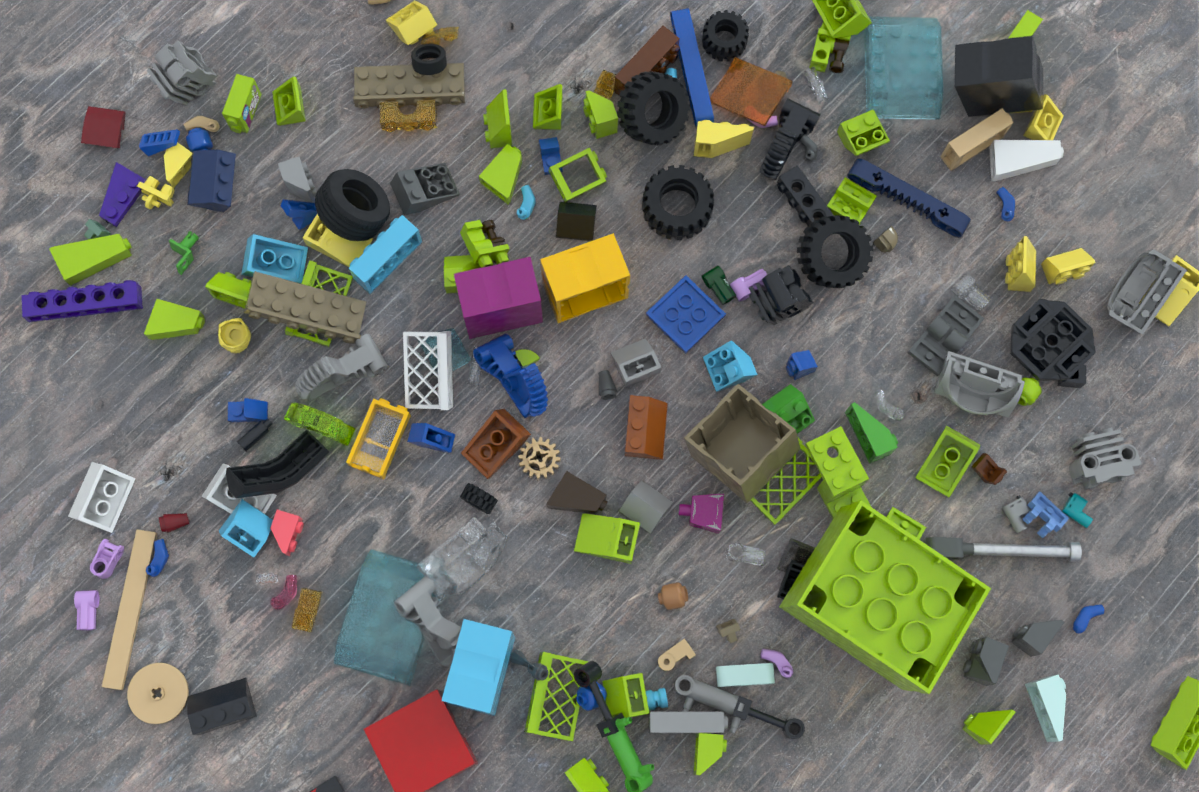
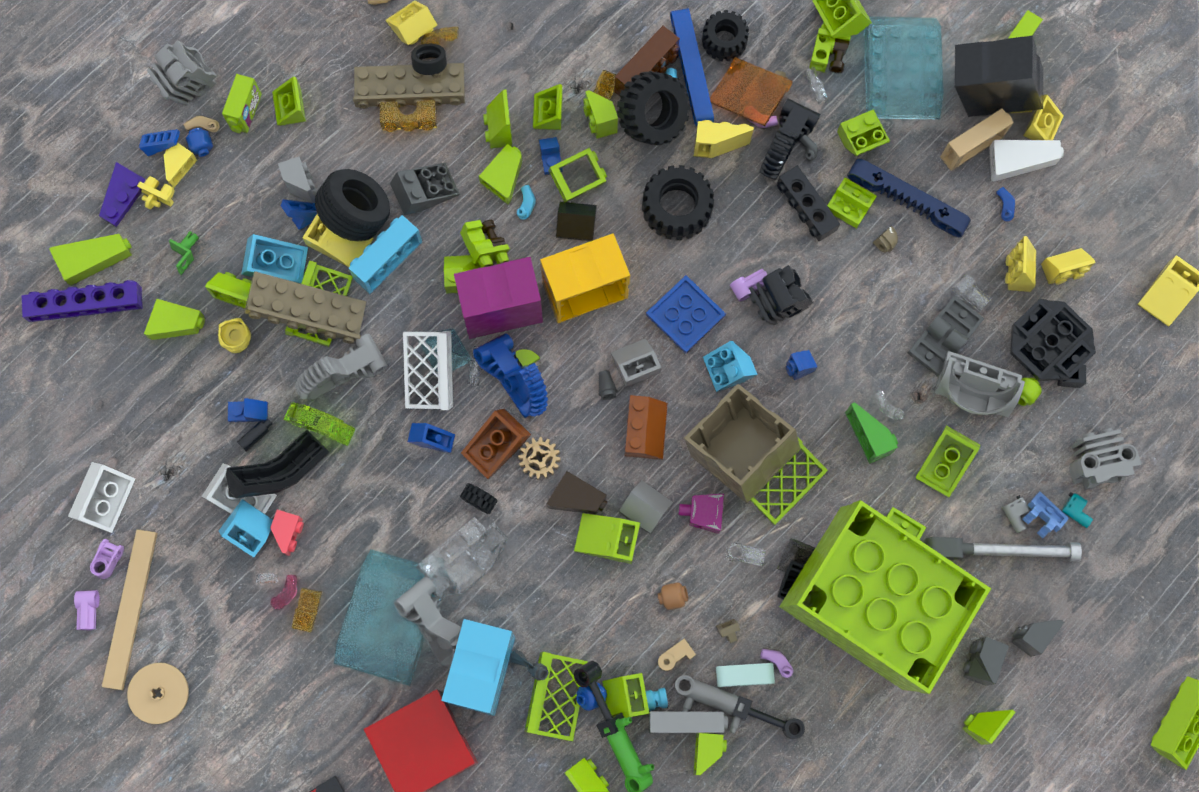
dark red slope [81,106,126,148] -> none
sand green tile [84,219,111,240] -> none
blue arm [146,539,169,577] -> none
dark red cone [159,513,189,533] -> none
dark blue slope [187,149,236,213] -> none
black slope [187,678,257,735] -> none
door [346,398,411,479] -> none
dark green piece [701,265,736,305] -> none
bright green slope [762,384,815,434] -> none
black tyre [797,215,874,288] -> none
lime bracket [805,426,871,519] -> none
reddish brown bracket [971,453,1007,485] -> none
light aqua slope [1025,674,1066,742] -> none
blue arm [1073,605,1104,634] -> none
light grey piece [1107,249,1187,335] -> none

